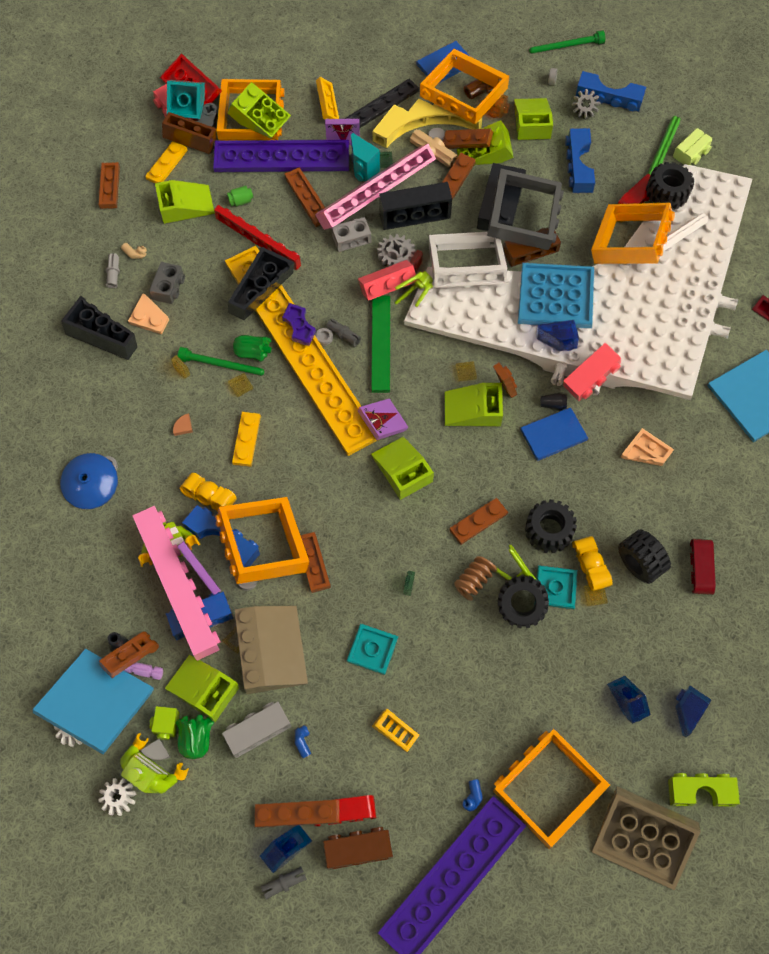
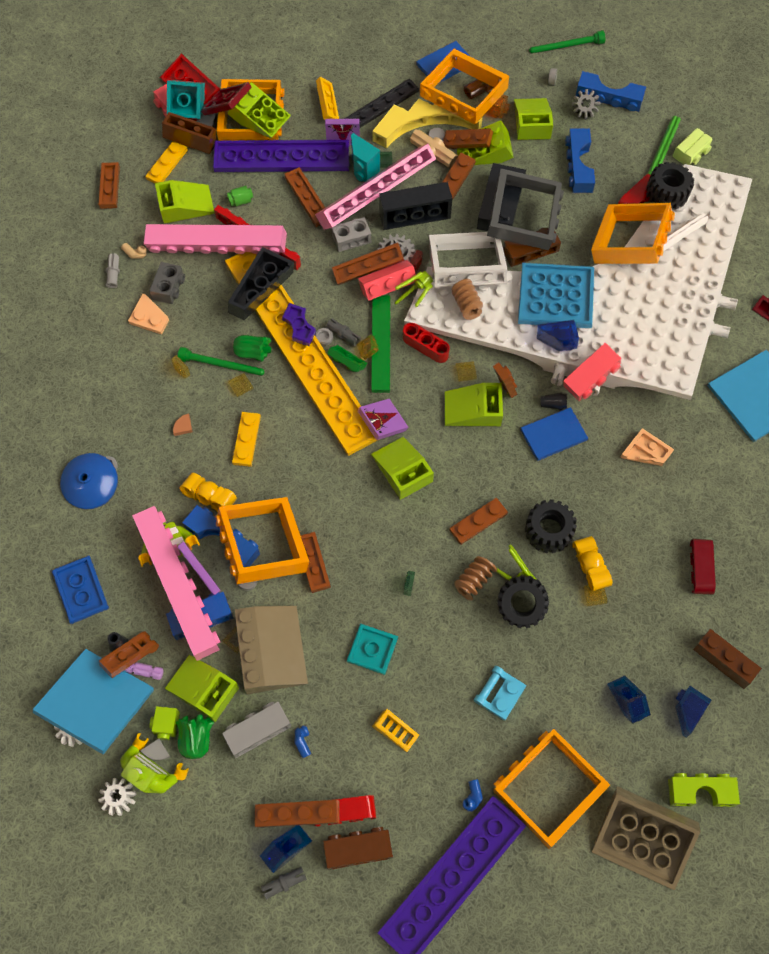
black wedge [61,296,137,360] -> none
teal tile [534,565,578,609] -> none
black tyre [618,529,671,584] -> none
none -> blue tile [52,556,109,624]
none -> bright pink brick [144,224,287,254]
none -> dark red tile [201,82,252,116]
none -> green plate [327,345,367,372]
none -> dark orange plate [332,243,405,285]
none -> clear yellow tile [357,334,379,360]
none -> red beam [403,323,450,363]
none -> medium nougat piece [451,279,483,320]
none -> medium azure plate [473,666,527,721]
none -> reddish brown brick [693,629,762,689]

